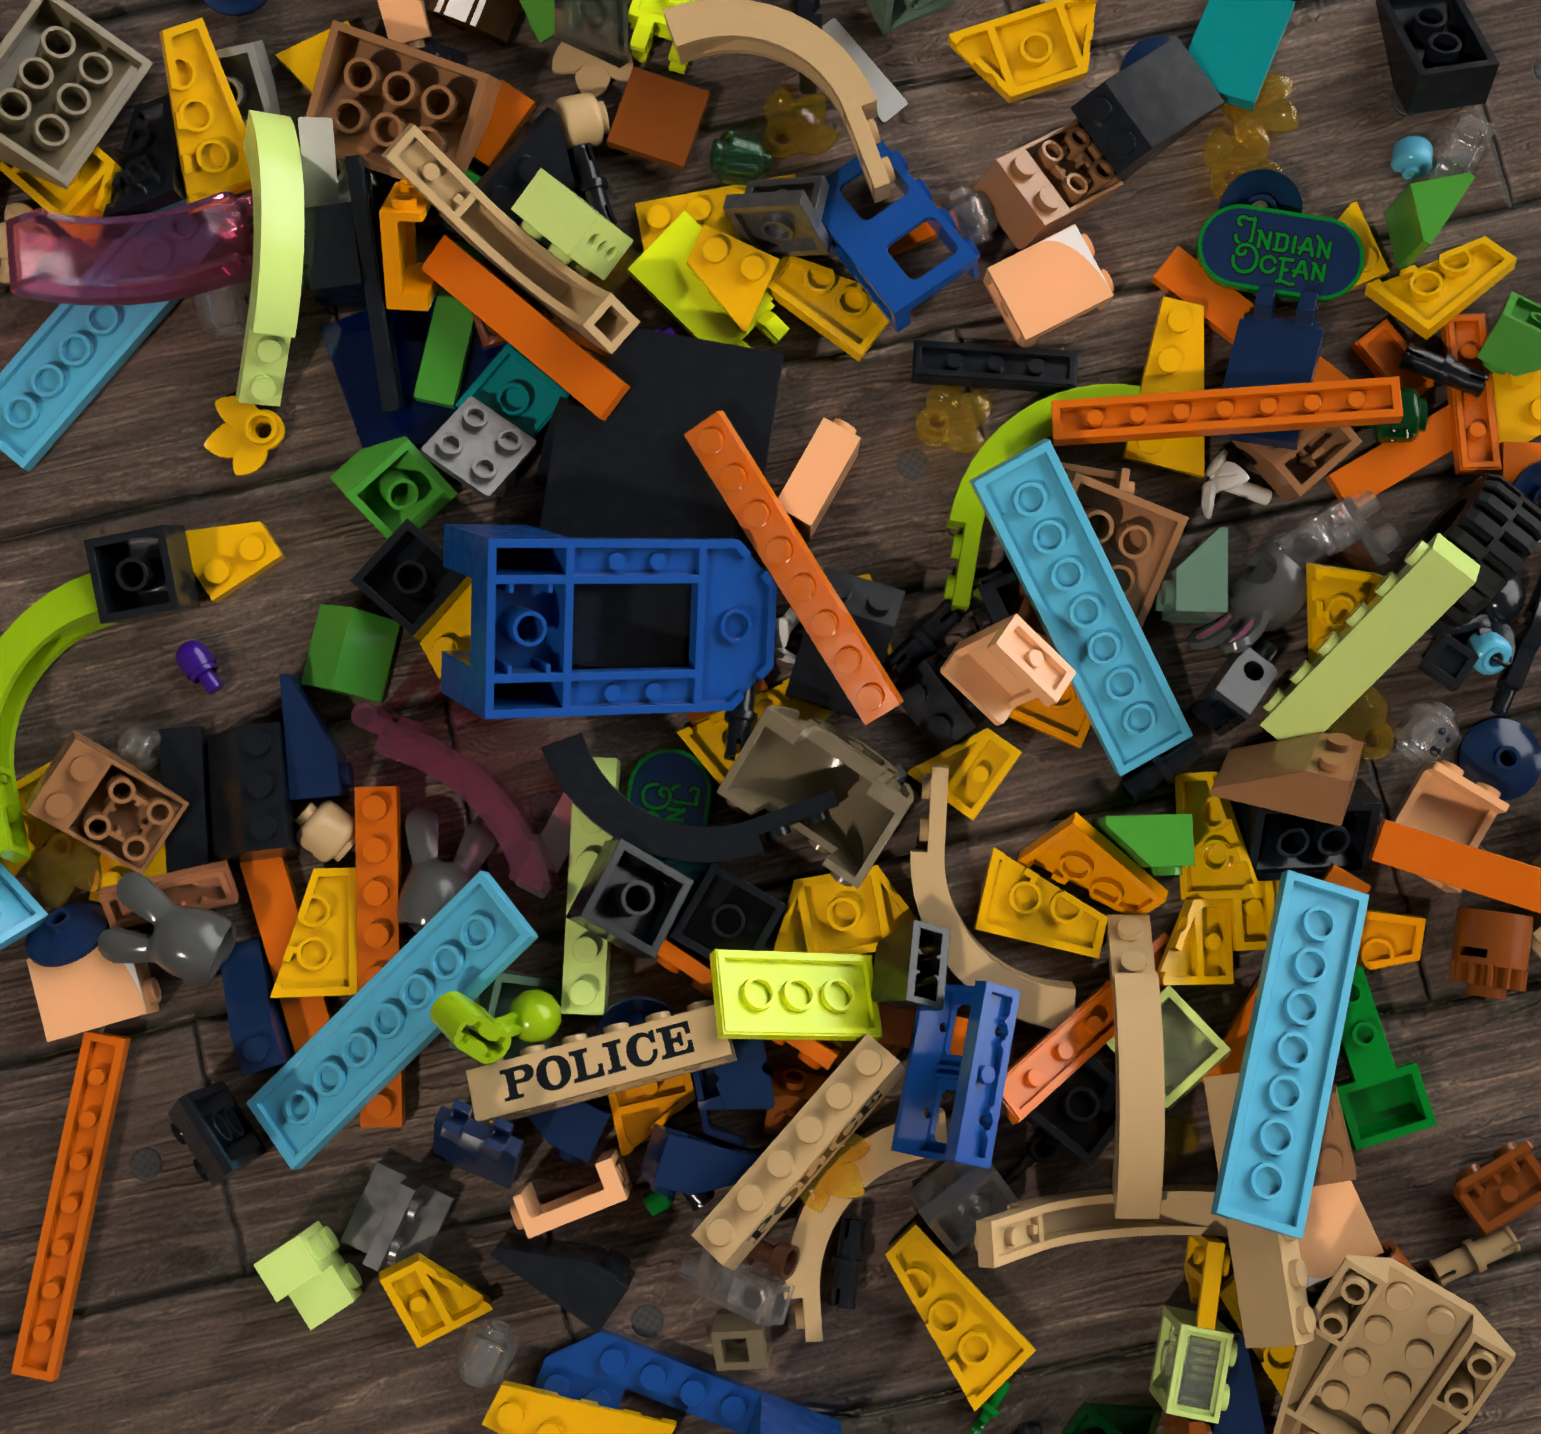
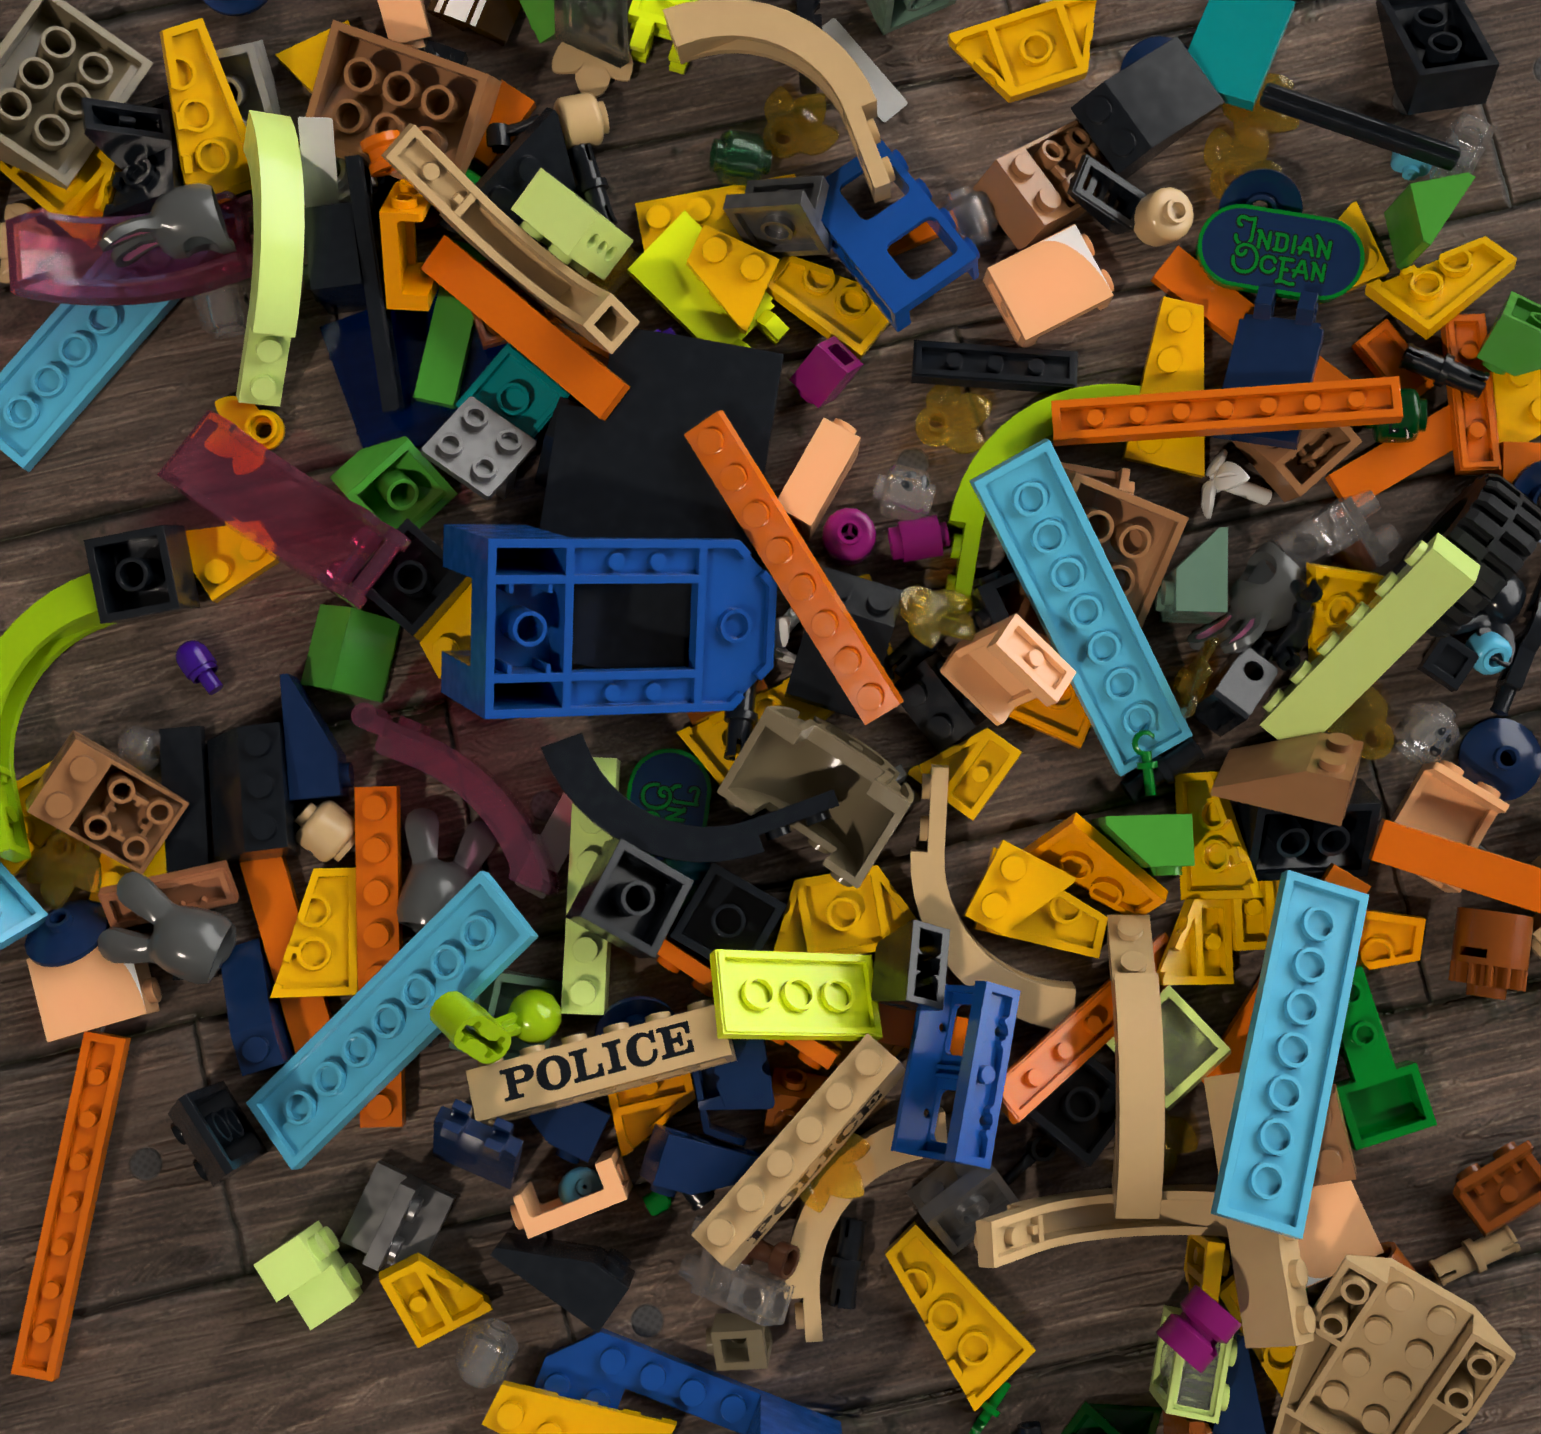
dark orange tile [607,66,711,172] -> none
none -> black slope [81,97,172,169]
none -> dark grey piece [98,183,237,268]
none -> clear pink windscreen [157,410,411,610]
none -> orange wheel [360,130,400,178]
none -> black hand [486,114,539,154]
none -> medium azure piece [558,1167,603,1204]
none -> magenta brick [789,336,864,408]
none -> magenta head [821,508,876,566]
none -> clear head [872,464,936,521]
none -> magenta brick [887,515,950,563]
none -> clear yellow plate [899,586,975,648]
none -> yellow wing [963,840,1076,935]
none -> black slope [1067,154,1147,235]
none -> green hand [1132,730,1158,796]
none -> tan head [1133,187,1194,247]
none -> magenta wheel [1155,1284,1242,1374]
none -> clear yellow plate [1172,637,1219,718]
none -> black axle [1260,83,1461,171]
none -> black arm [1272,579,1323,671]

